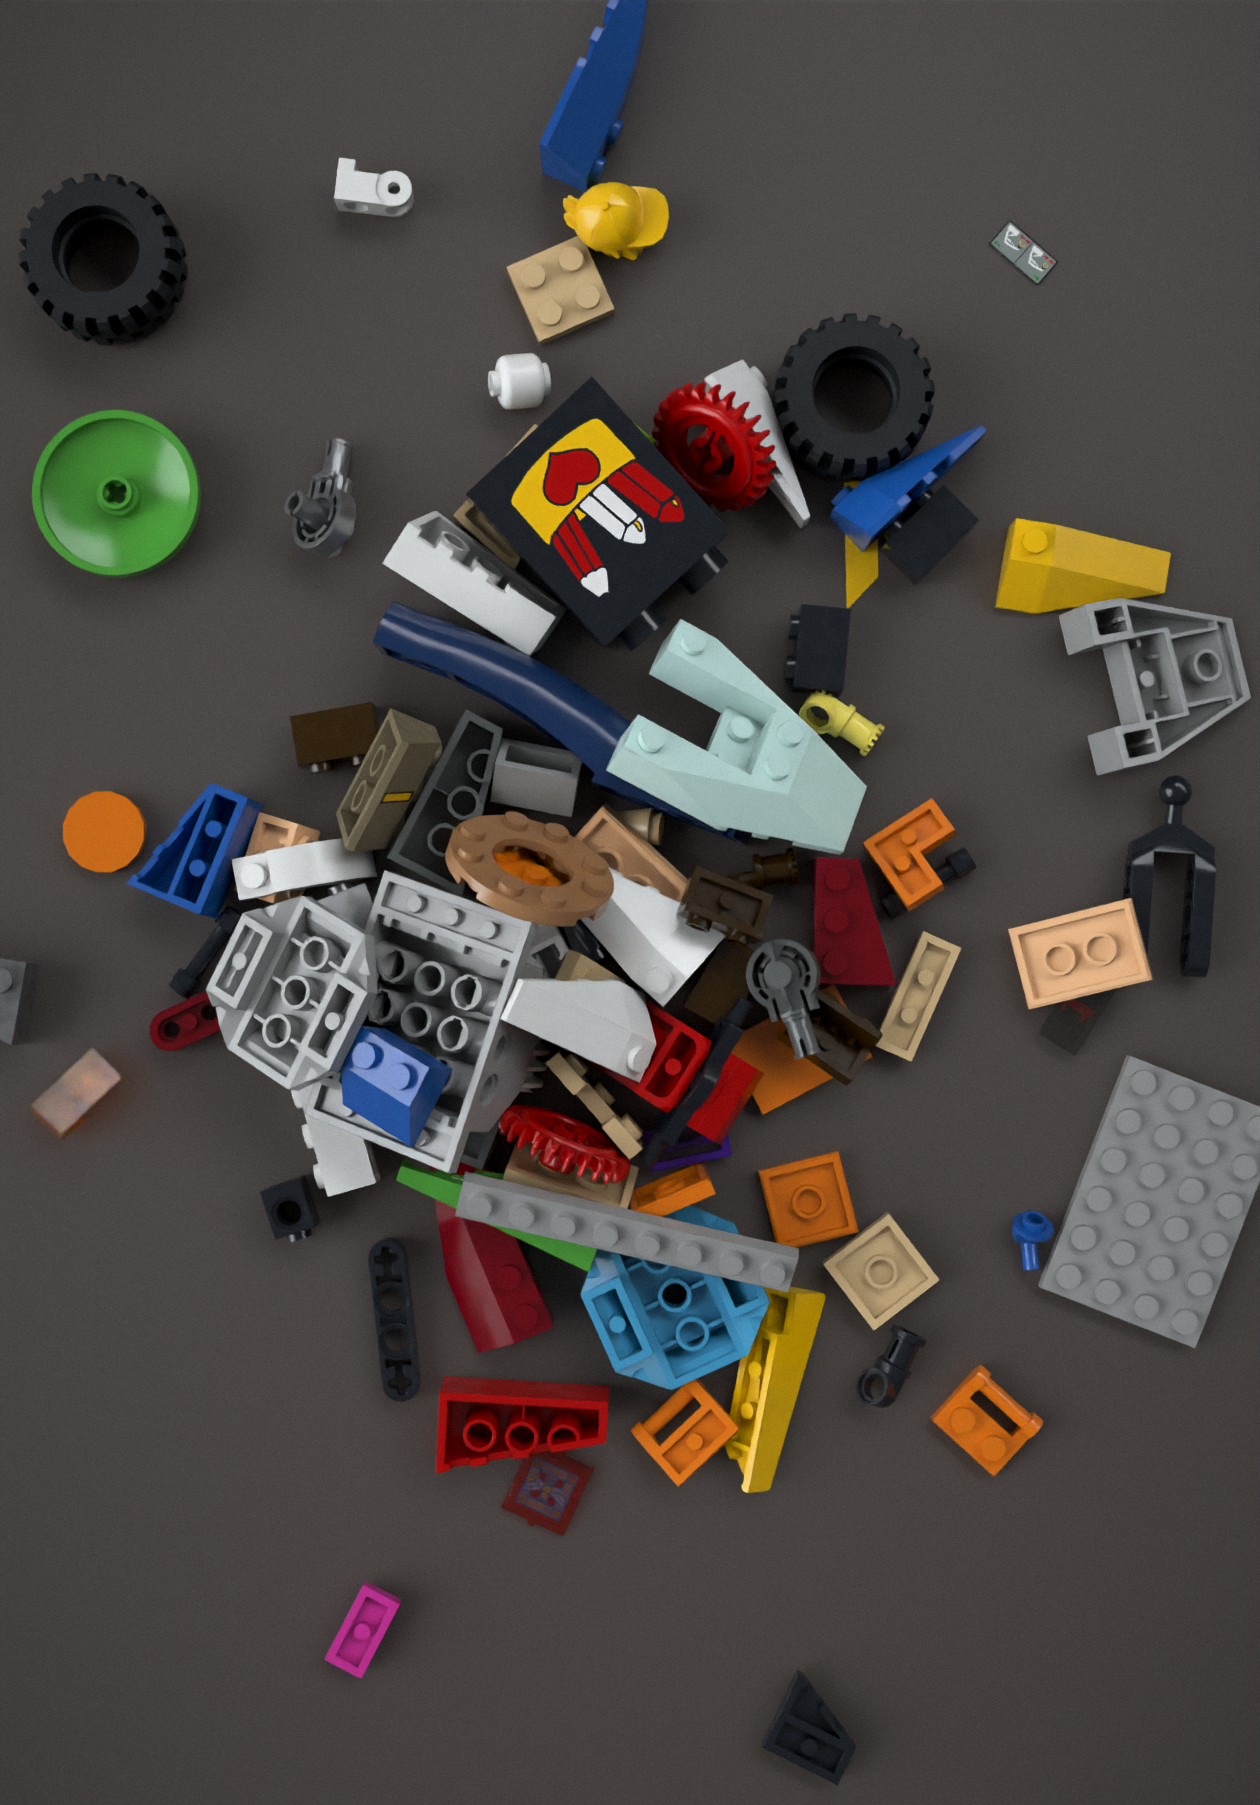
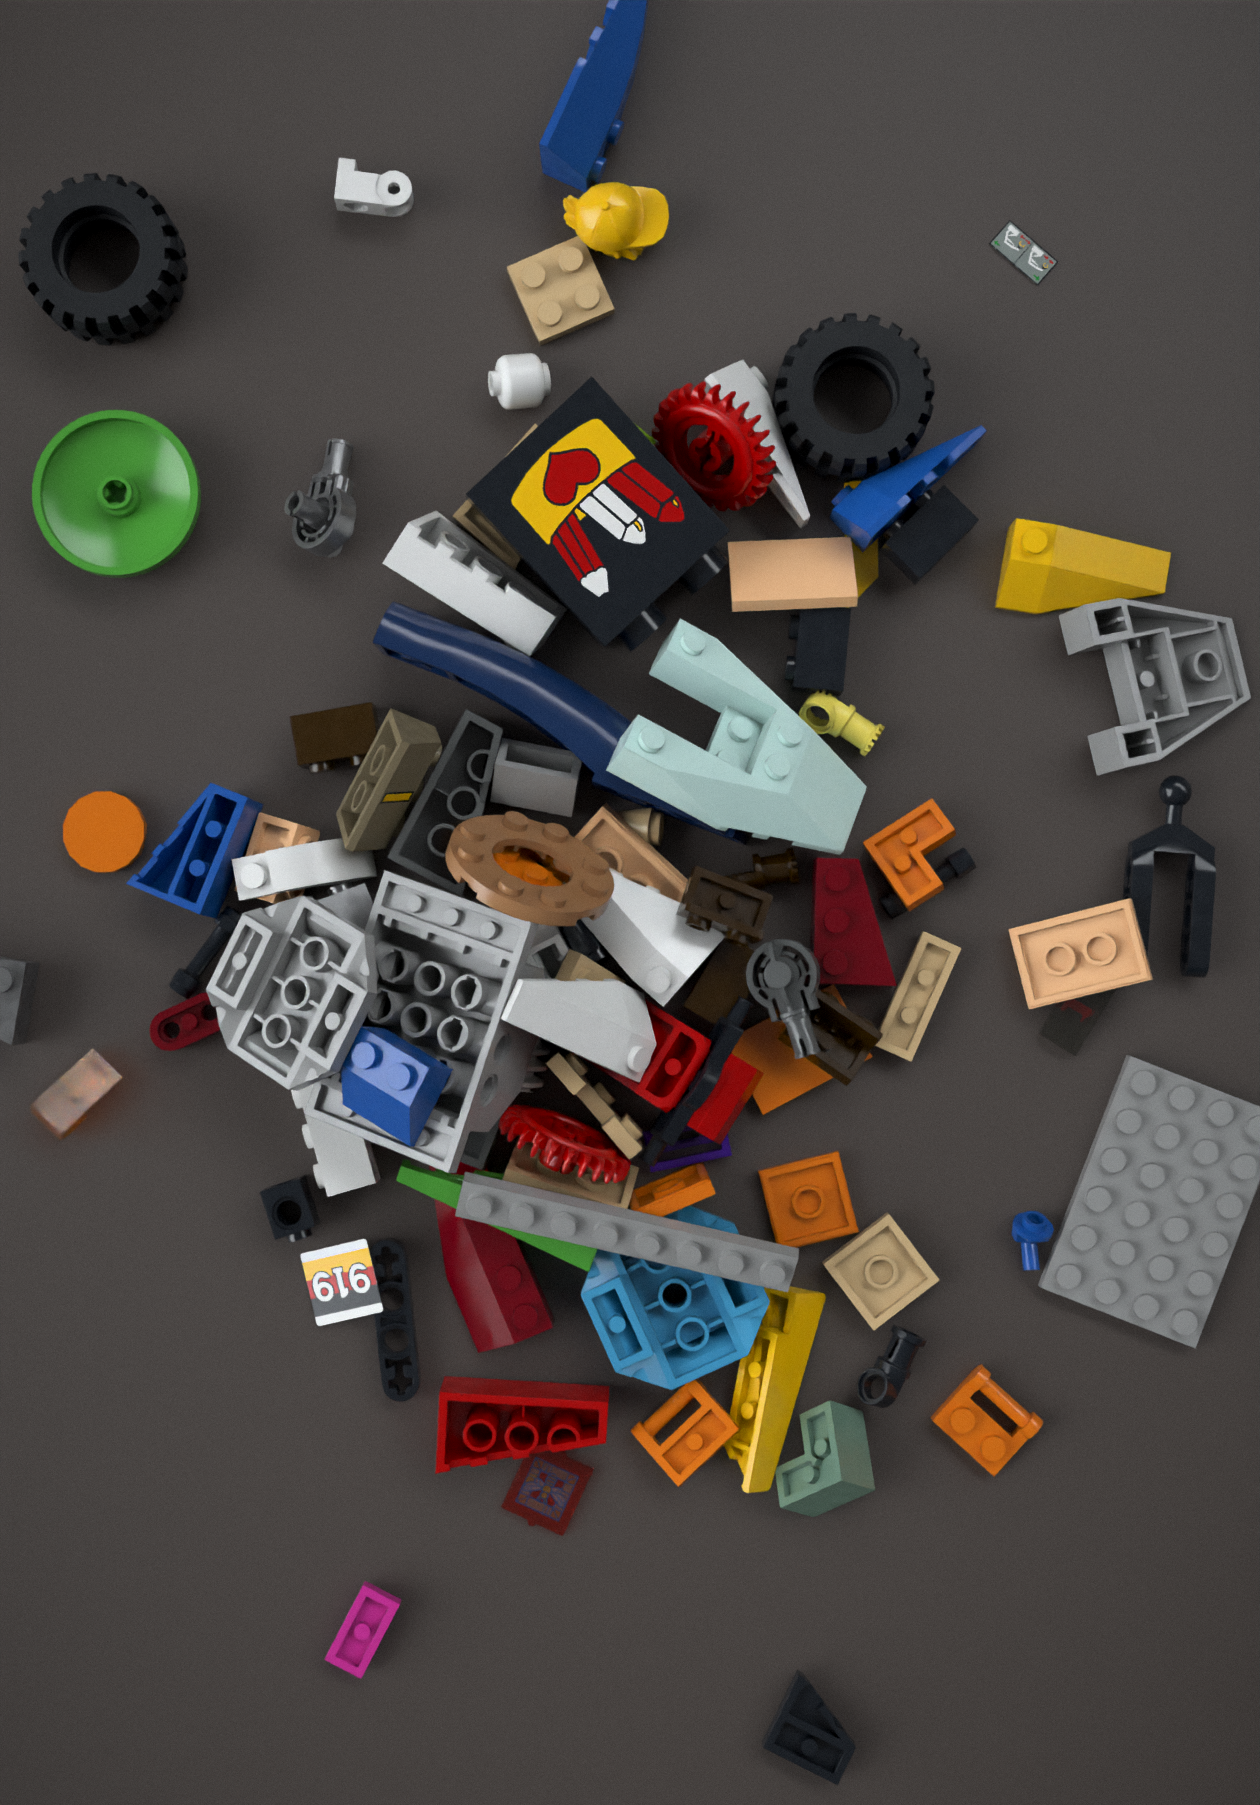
none -> sticker [301,1239,383,1326]
none -> light nougat tile [728,537,858,612]
none -> sand green panel [775,1400,875,1517]

